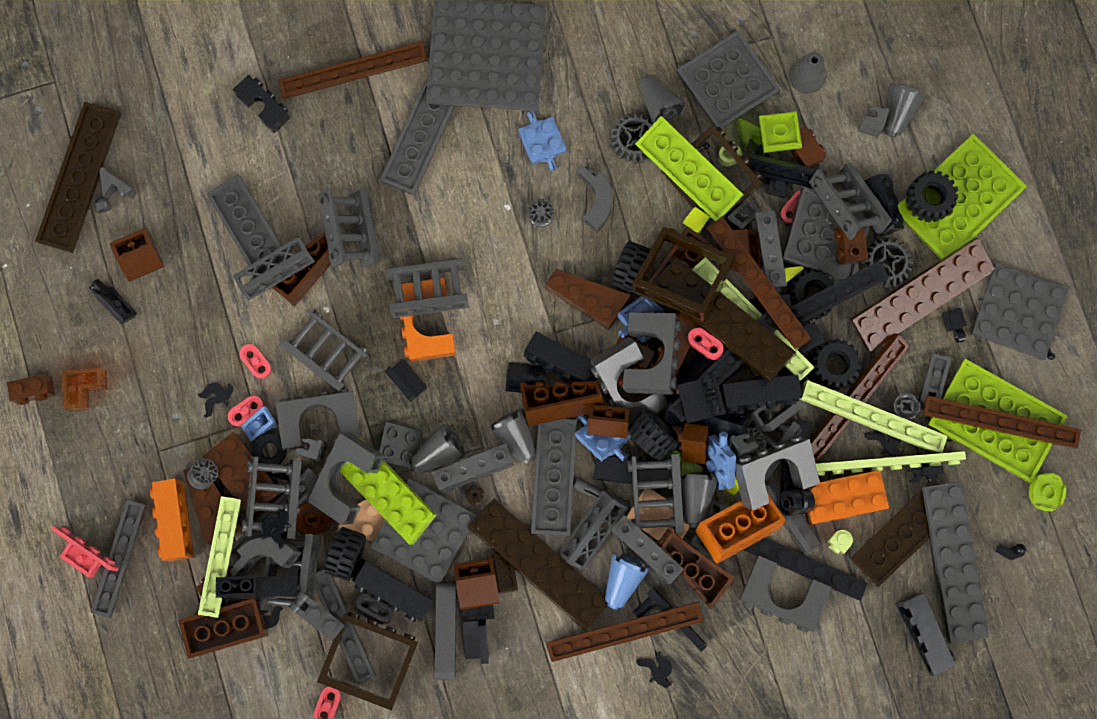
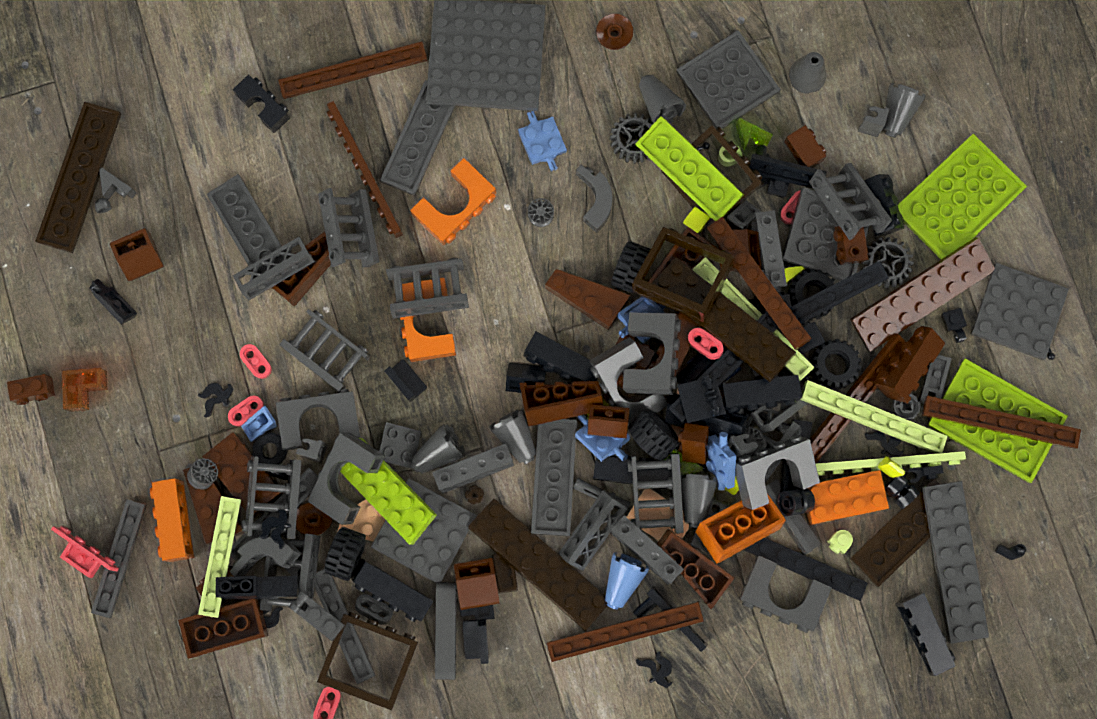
lime tile [759,111,802,153] -> none
black tyre [906,171,958,223] -> none
lime tile [1029,473,1066,511] -> none
none -> reddish brown plate [327,101,403,238]
none -> orange arch [410,158,497,246]
none -> reddish brown dish [596,14,633,50]
none -> reddish brown wedge [873,326,945,404]
none -> neon yellow slope [877,456,905,478]
none -> black wheel [884,475,920,509]

